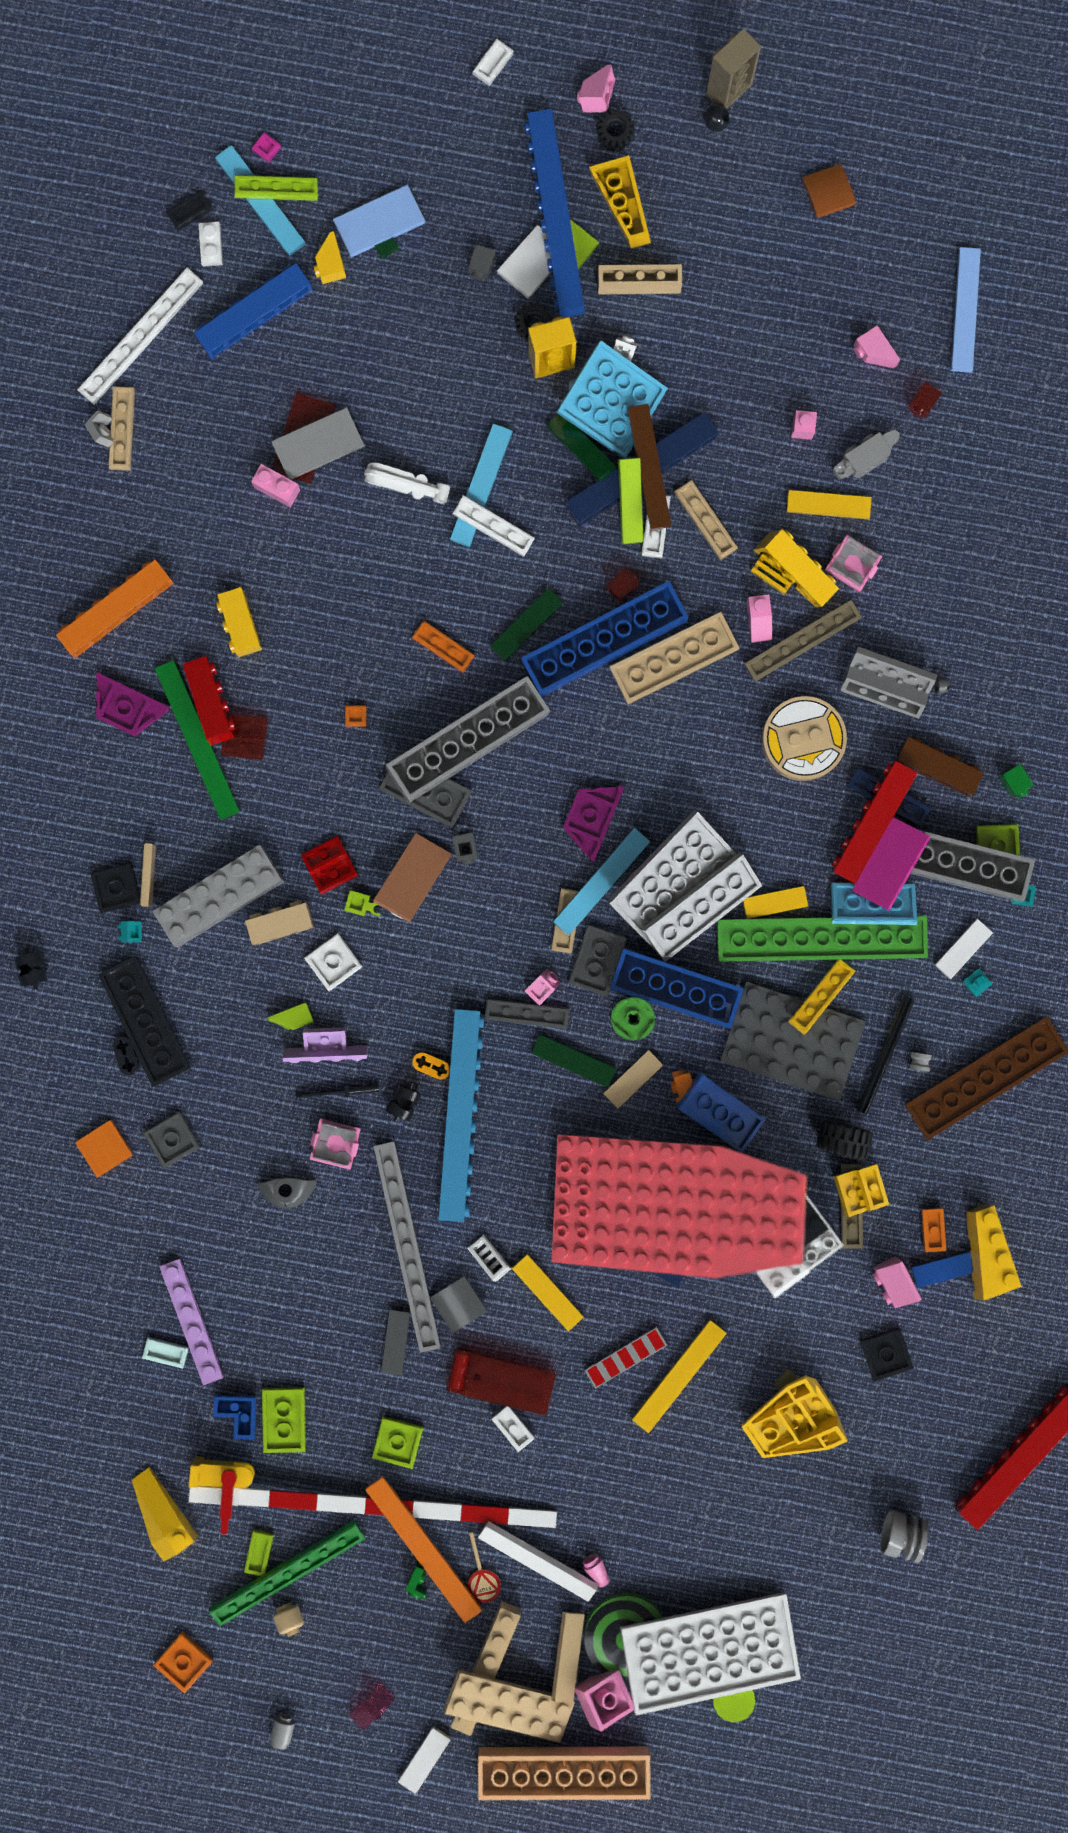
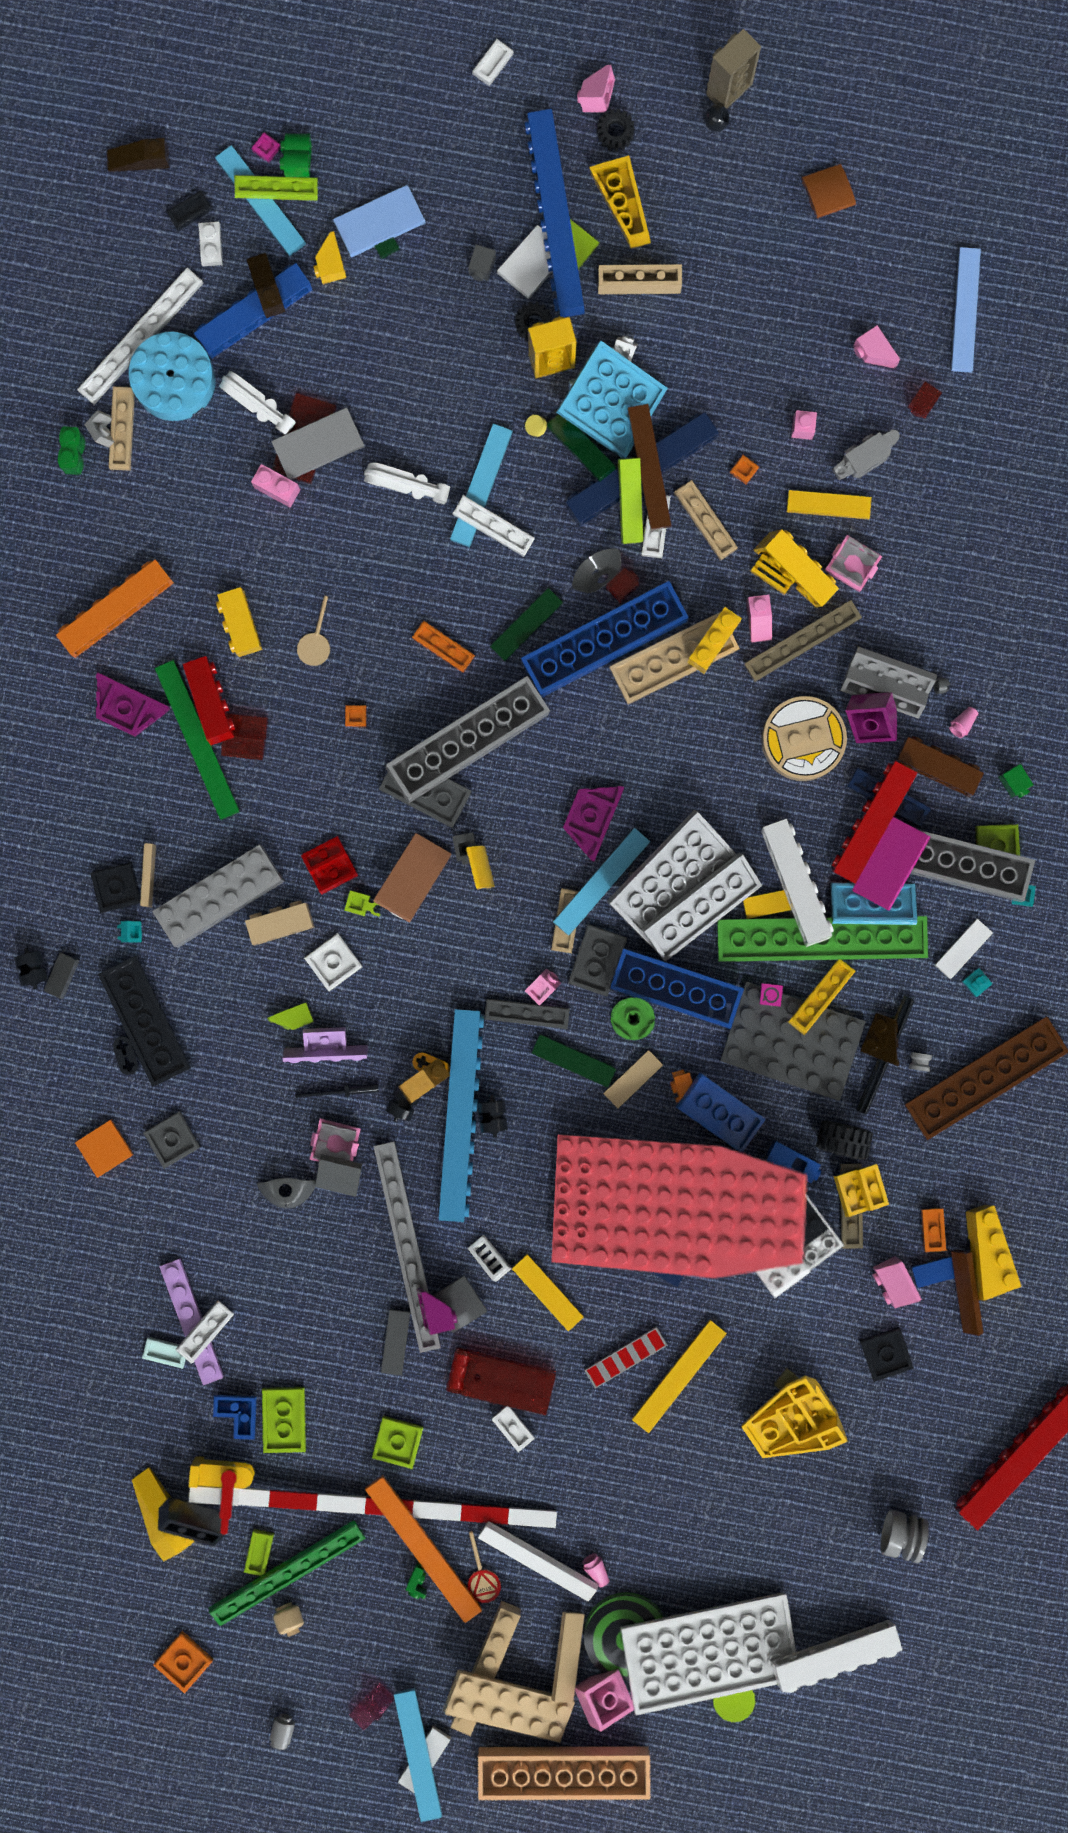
none -> dark grey slope [44,952,80,999]
none -> green brick [58,426,85,475]
none -> dark brown slope [107,138,170,172]
none -> medium azure piece [129,332,216,421]
none -> black brick [158,1497,225,1546]
none -> white tile [175,1300,234,1364]
none -> white piece [219,371,296,435]
none -> dark brown slope [246,253,286,318]
none -> green brick [280,133,312,177]
none -> tan piece [297,595,330,666]
none -> dark grey tile [315,1154,362,1197]
none -> medium azure tile [394,1688,442,1822]
none -> pearl gold slope [398,1058,451,1104]
none -> magenta slope [416,1288,457,1335]
none -> yellow slope [466,846,495,890]
none -> black wheel [478,1095,508,1138]
none -> light yellow tile [525,415,547,437]
none -> dark grey piece [572,548,621,593]
none -> yellow brick [687,607,742,674]
none -> orange tile [730,455,759,485]
none -> dark pink tile [759,983,783,1007]
none -> white brick [761,819,833,947]
none -> blue brick [764,1140,822,1183]
none -> white brick [771,1620,902,1693]
none -> magenta slope [846,692,897,743]
none -> dark brown wing [860,1013,899,1067]
none -> bright pink cone [949,707,978,738]
none -> reddish brown tile [951,1249,984,1336]

